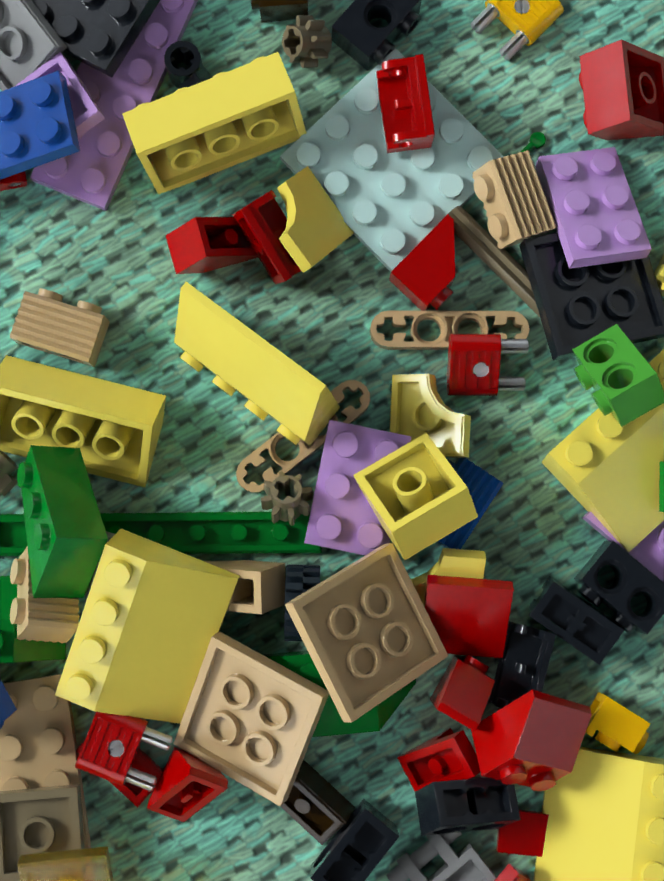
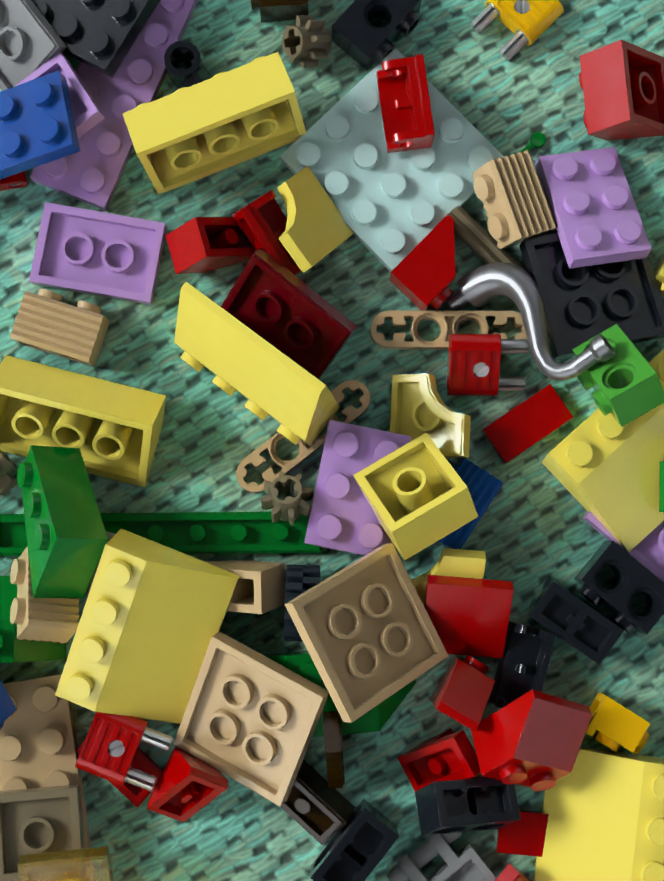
none -> lavender plate [29,202,167,305]
none -> dark red tile [221,248,358,380]
none -> dark brown tile [323,711,345,789]
none -> flat silver animal [447,262,616,381]
none -> red tile [481,384,573,464]

